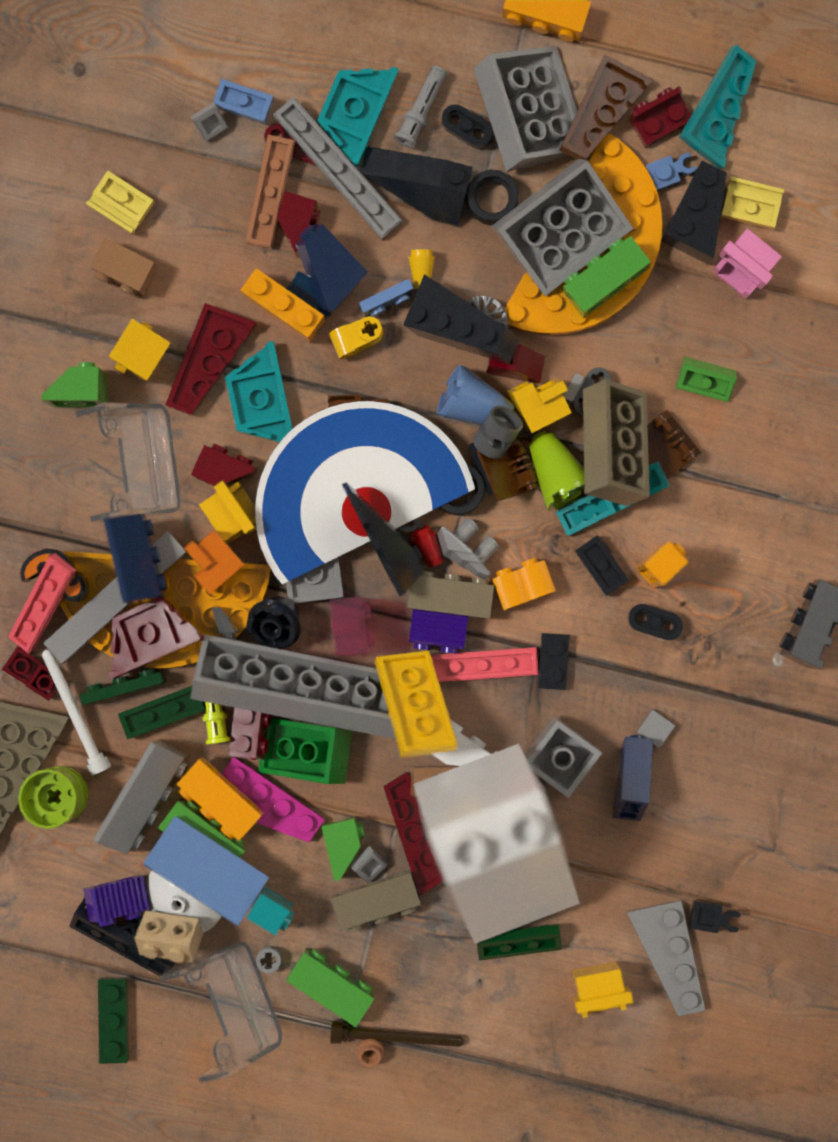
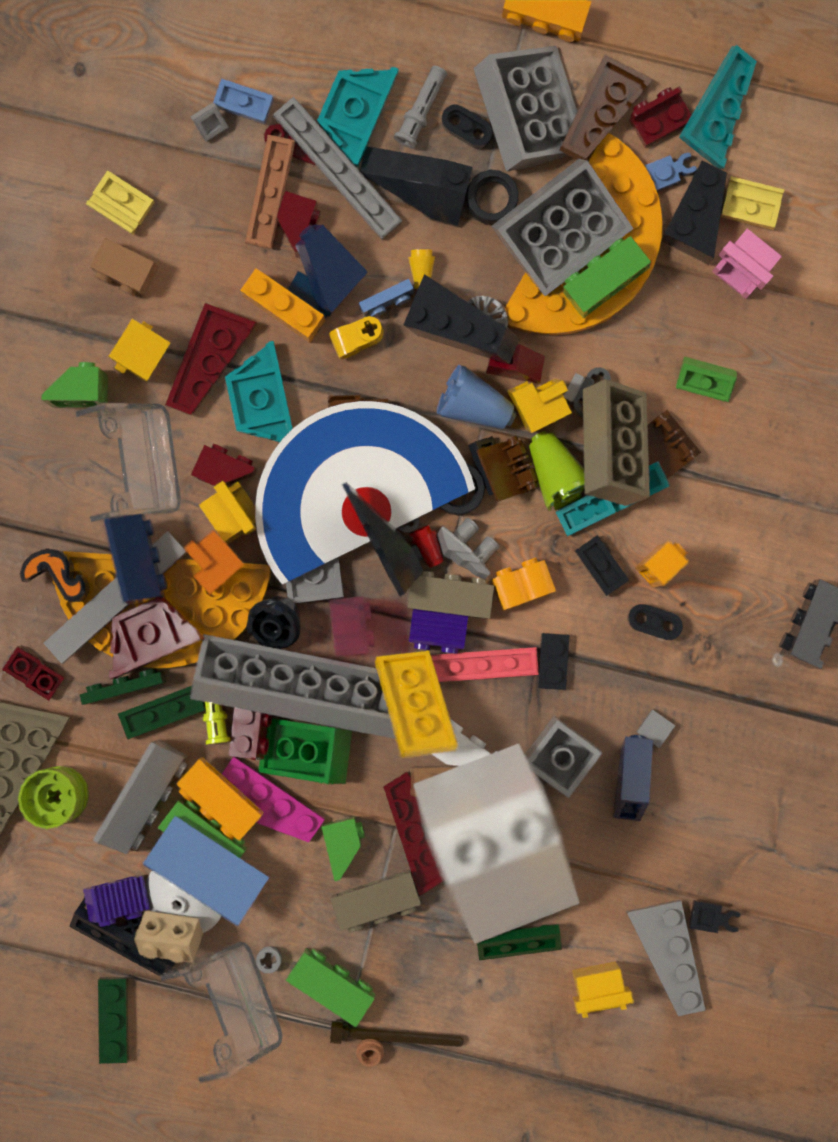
coral tile [8,553,76,654] -> none
white piece [42,650,111,776] -> none
dark grey bar [212,607,239,640] -> none
teal brick [246,886,295,935] -> none
light grey tile [349,846,388,883] -> none
dark grey wheel [473,406,523,459] -> none

